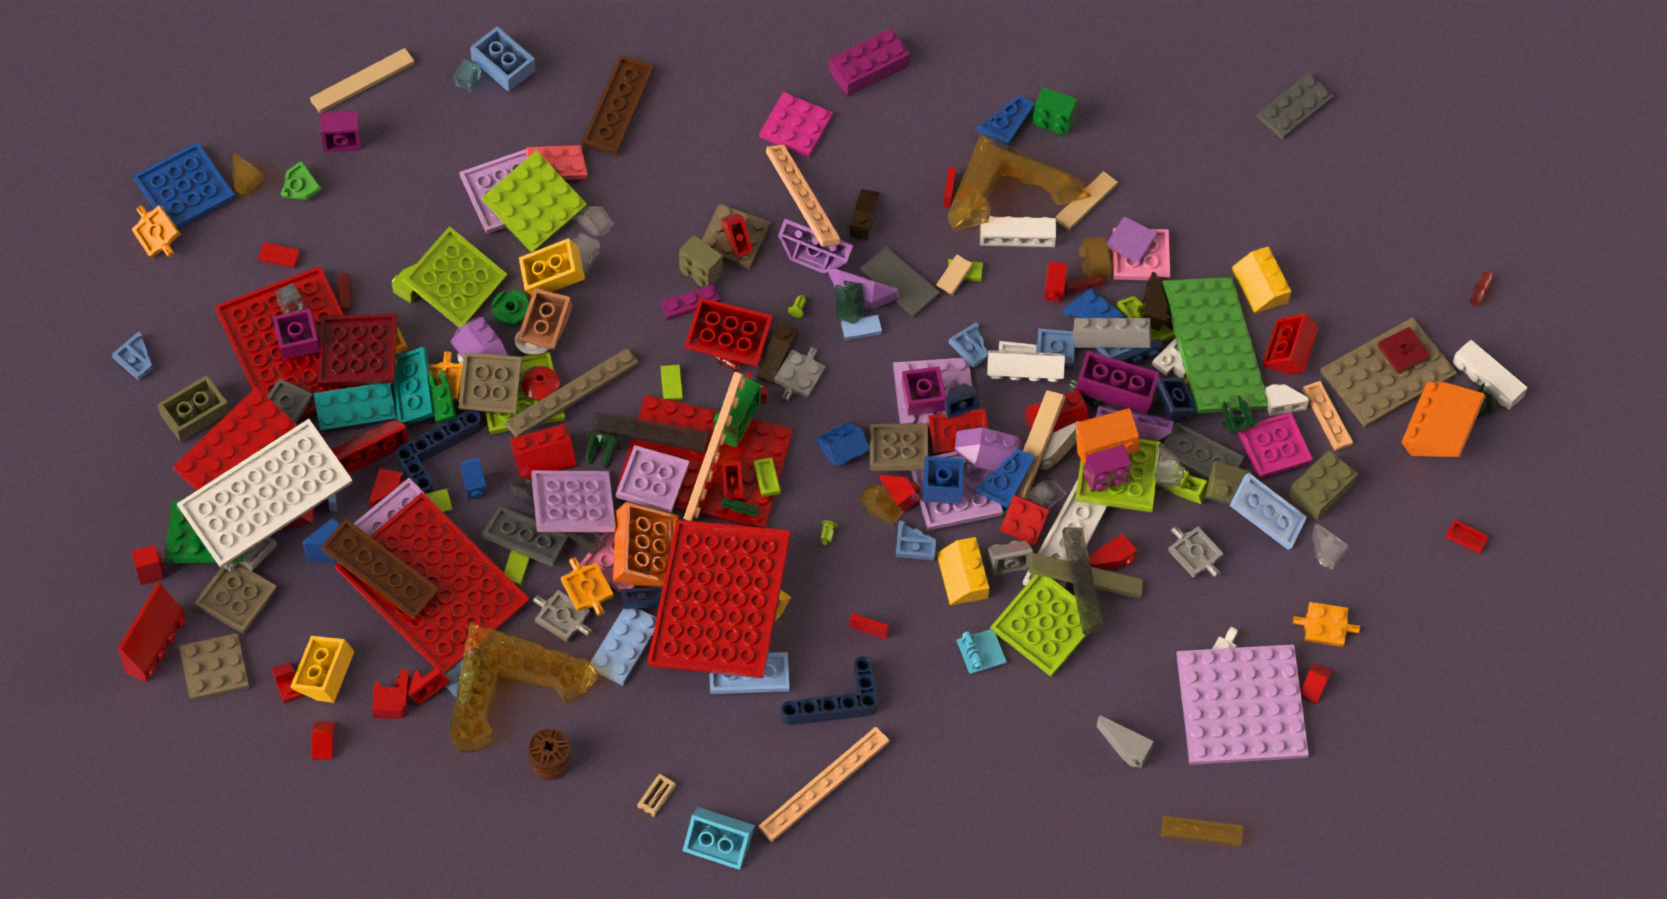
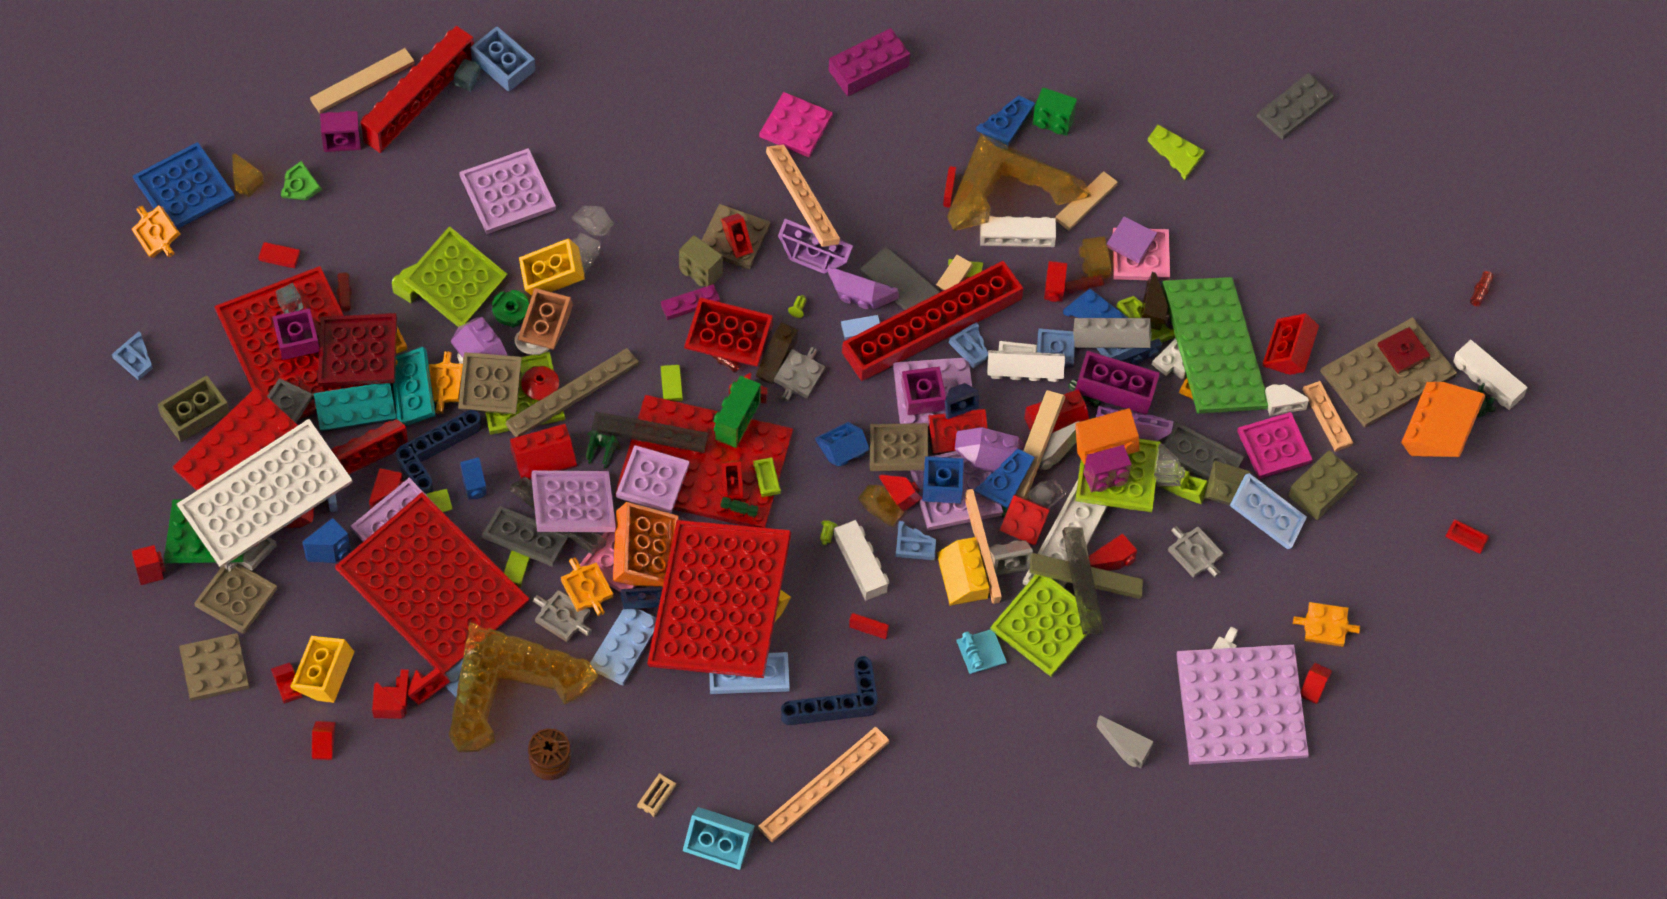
red slope [118,583,186,682] -> none
reddish brown plate [321,518,439,620] -> none
green hinge [429,370,456,424] -> none
lime plate [481,150,587,253] -> none
coral plate [526,145,588,180] -> none
reddish brown plate [582,55,654,156] -> none
light nougat plate [683,372,745,521] -> none
clear green hinge [834,280,865,324] -> none
dark brown slope [850,189,879,240] -> none
dark blue slope [1156,378,1198,423] -> none
clear yellow plate [1160,816,1243,847] -> none
dark green piece [1222,395,1259,435] -> none
yellow slope [1232,246,1291,314] -> none
clear slope [1312,524,1348,570] -> none
none -> red brick [361,26,474,153]
none -> white brick [834,520,889,601]
none -> red brick [842,260,1023,381]
none -> light nougat tile [964,489,1002,604]
none -> lime wing [1148,125,1205,180]

